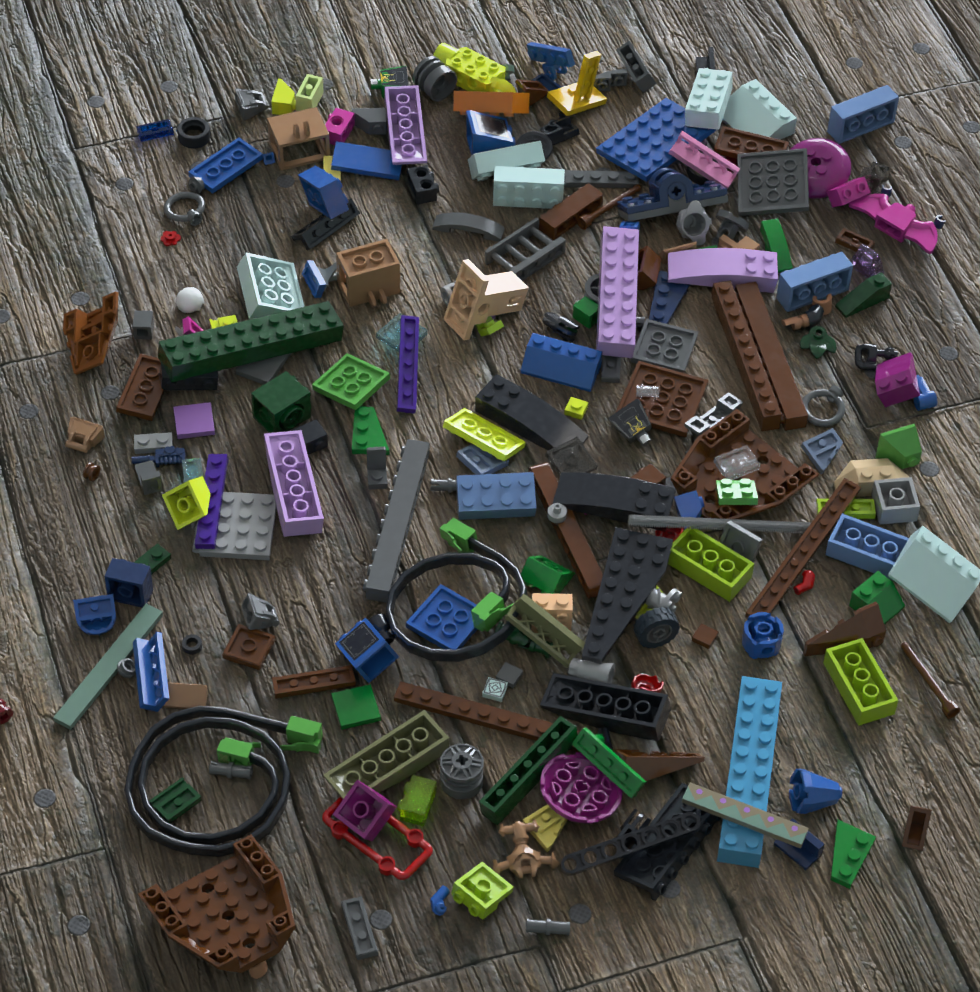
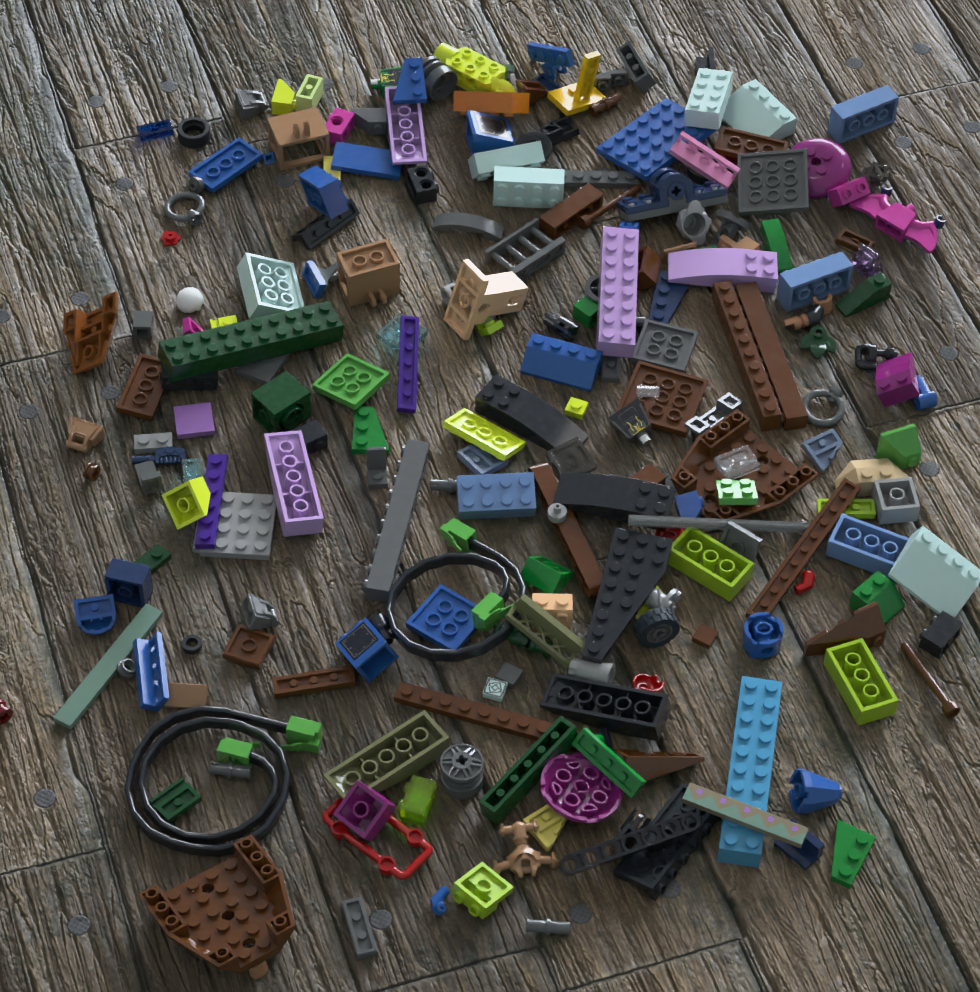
green tile [331,684,381,730] -> none
reddish brown slope [902,805,932,851] -> none
none -> blue wing [393,57,427,105]
none -> reddish brown pin [589,93,622,116]
none -> black brick [919,611,963,659]

